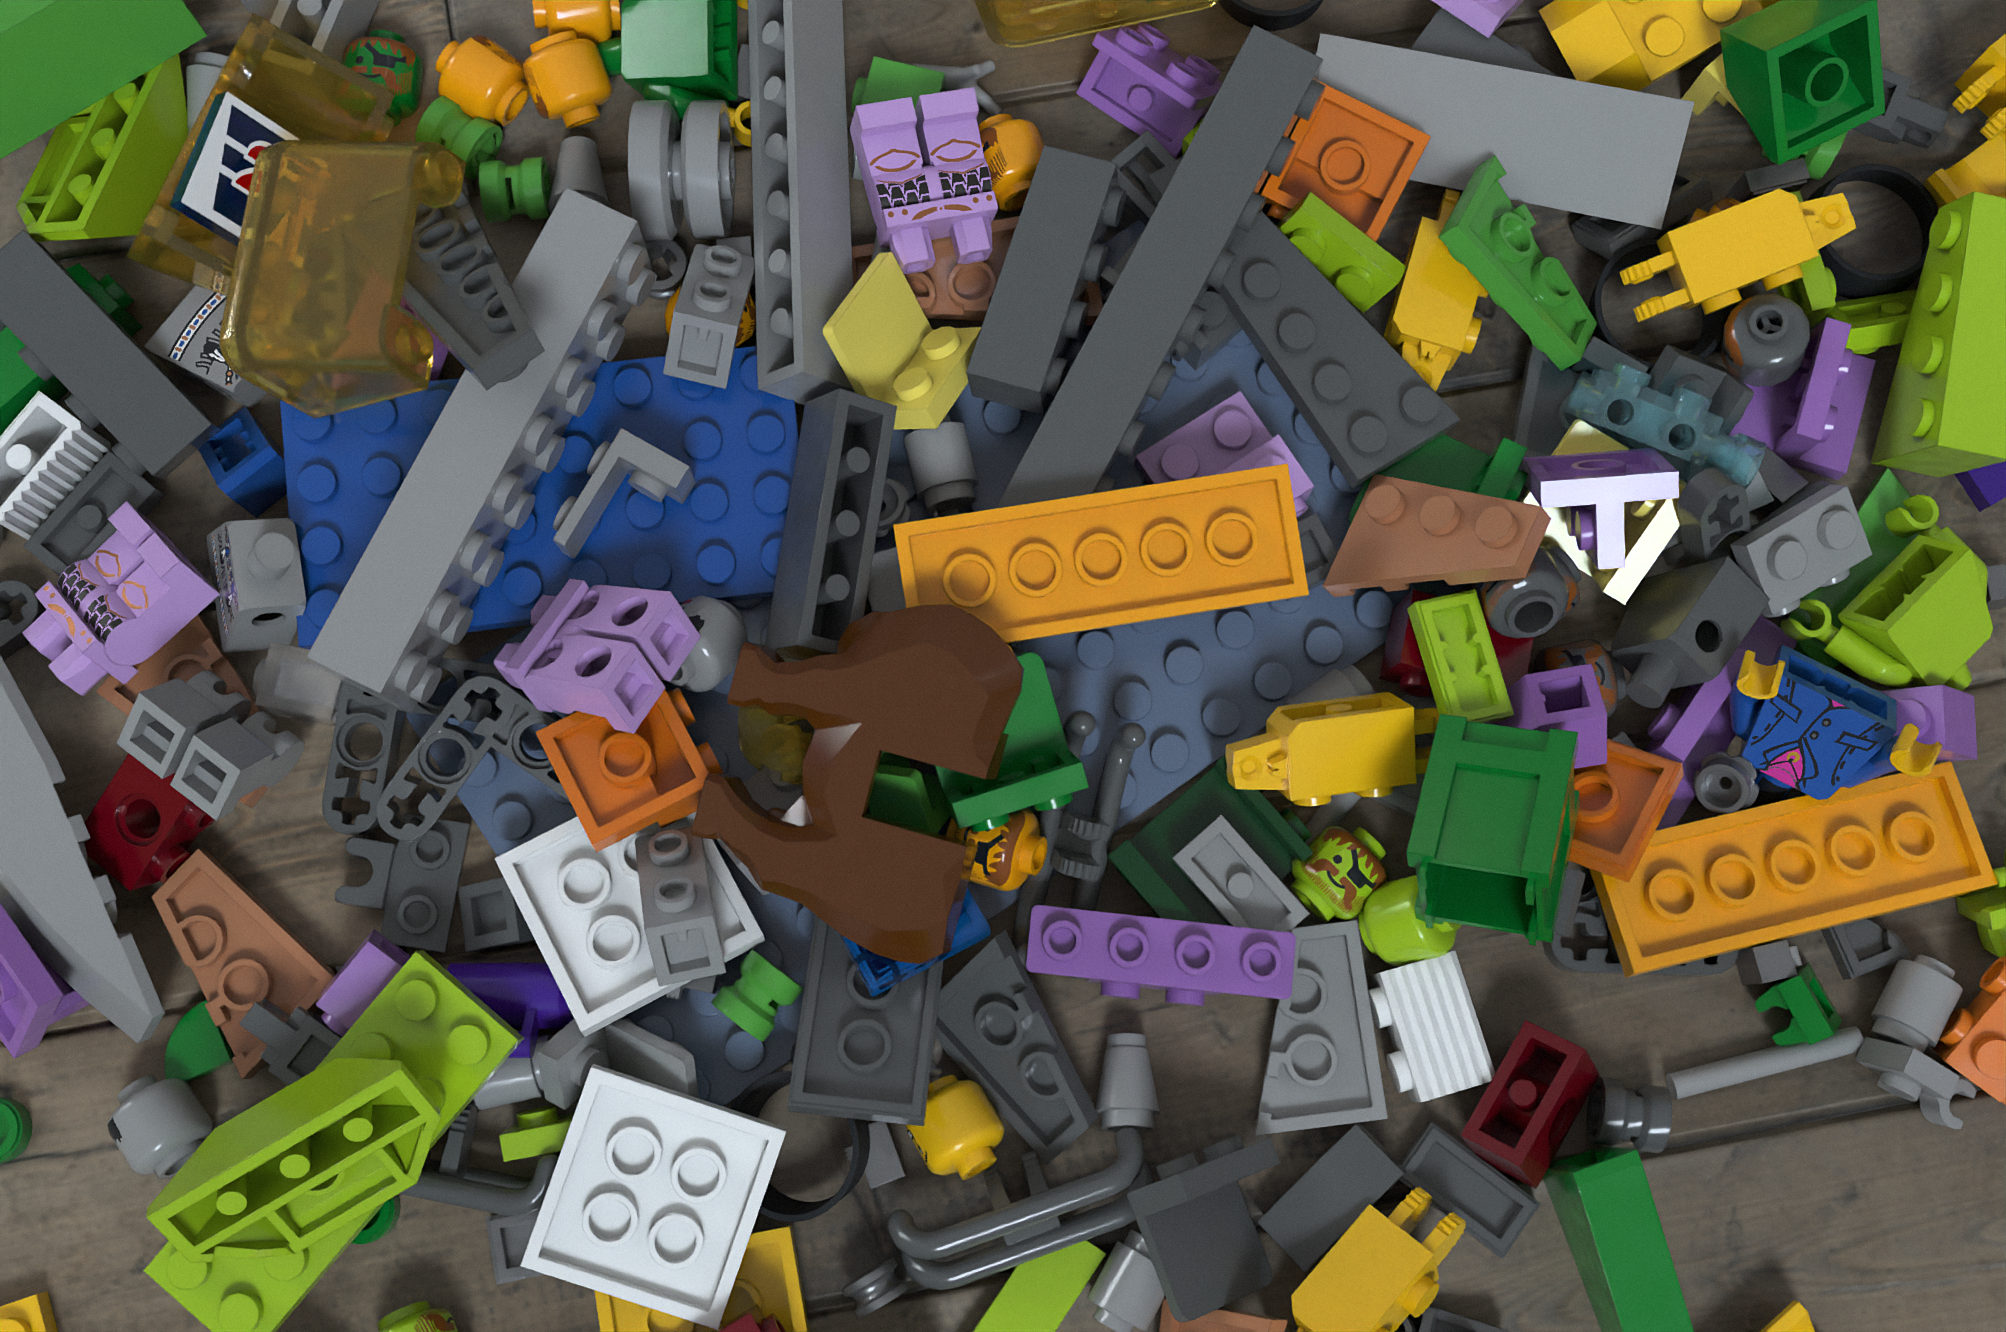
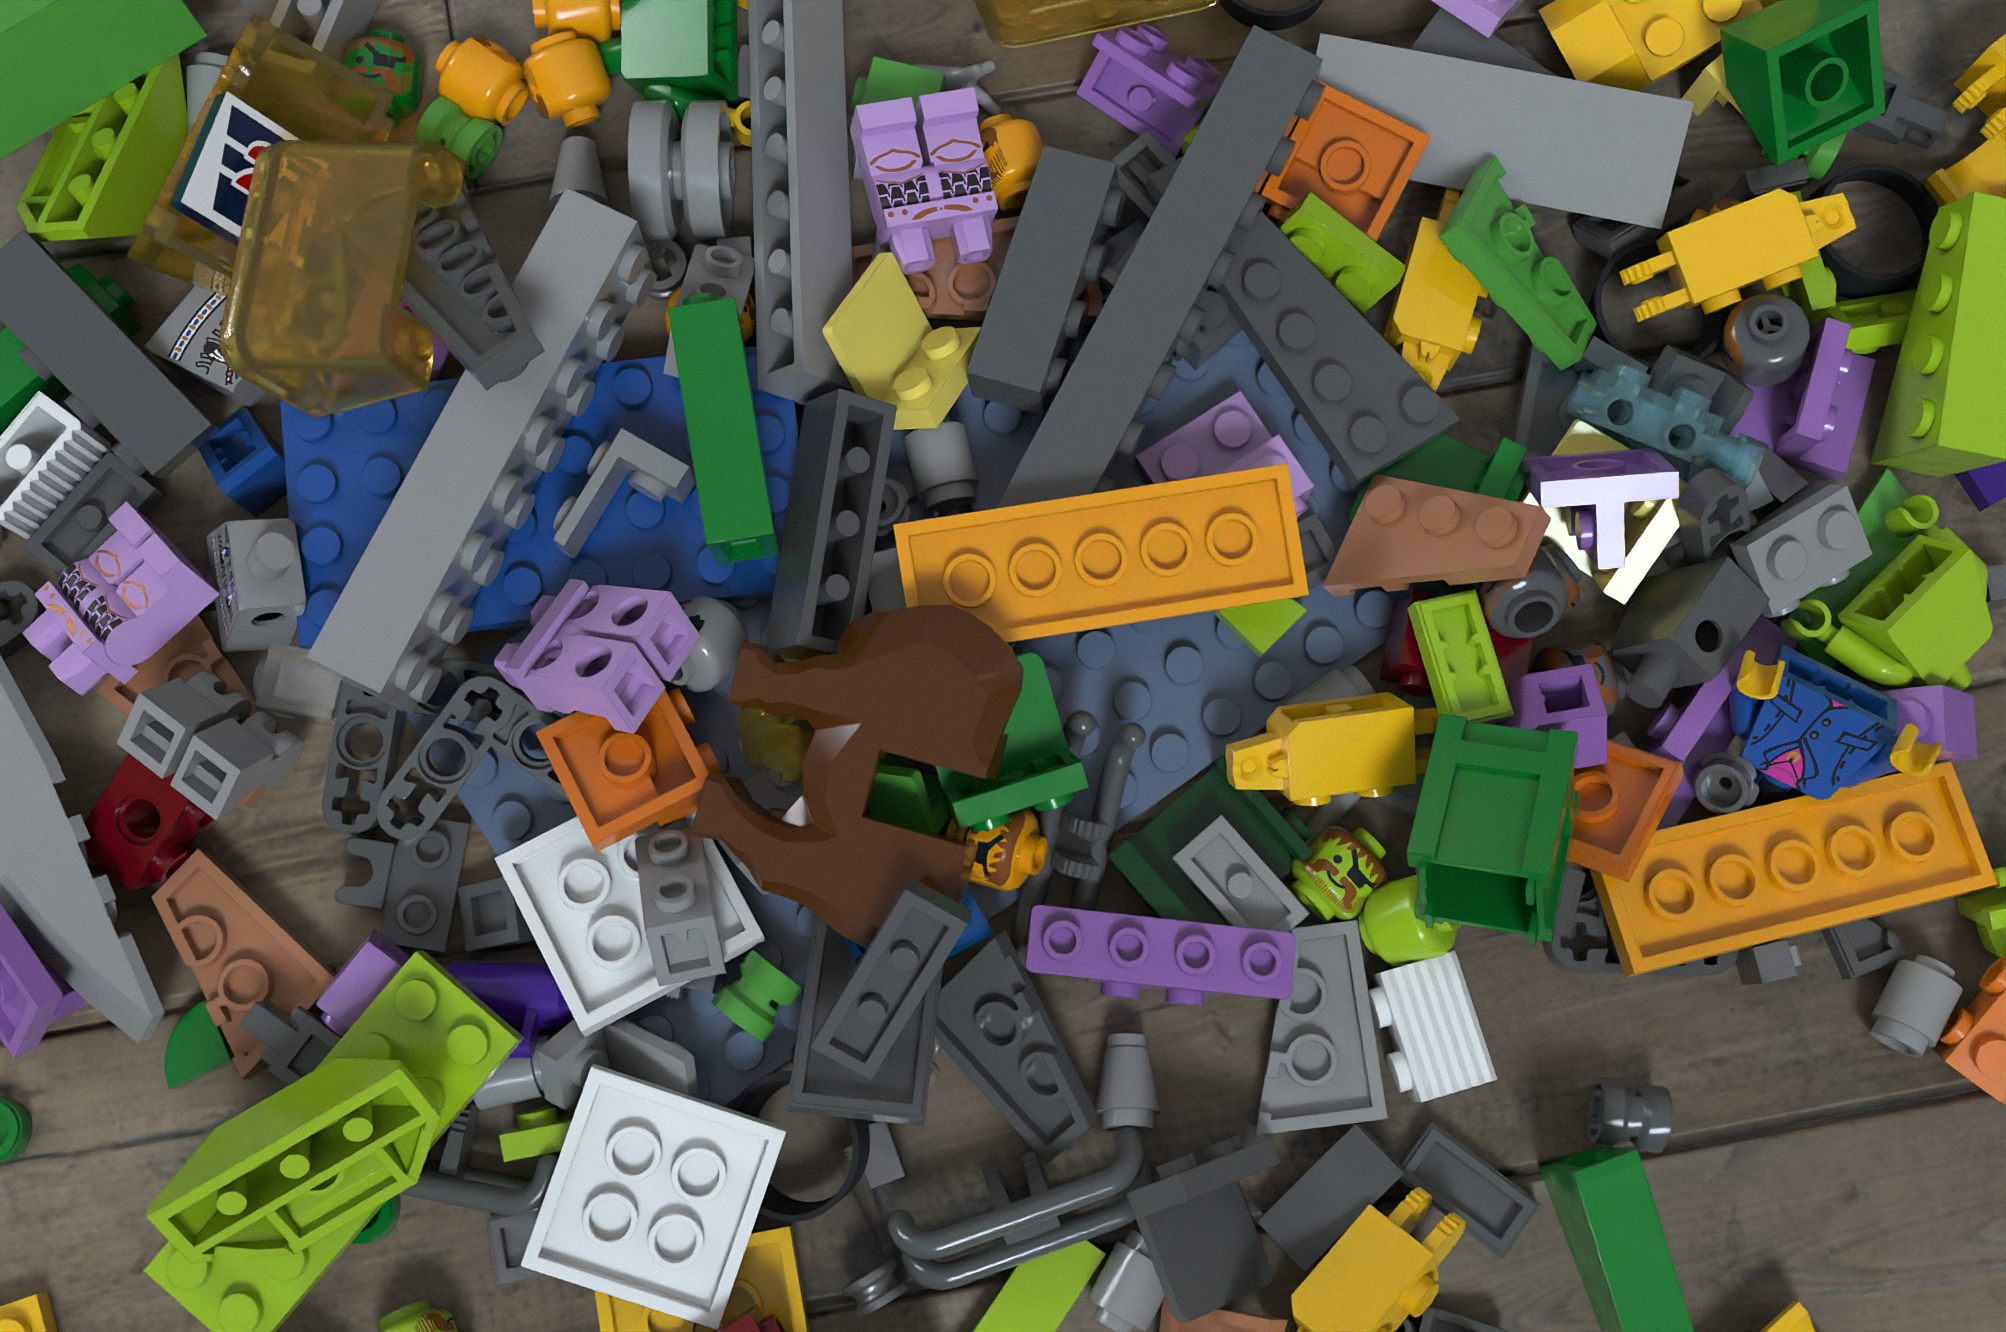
light grey head [107,1075,212,1179] -> none
bright green wheel [479,157,552,223] -> none
yellow head [906,1075,1005,1180] -> none
dark red brick [1460,1020,1600,1189] -> none
light grey bar [1666,1025,1864,1100] -> none
green tile [1755,962,1842,1046] -> none
light grey plate [1855,1037,1977,1129] -> none
none -> green slope [668,293,780,566]
none -> dark grey plate [810,877,972,1080]
none -> lime tile [1215,599,1307,658]

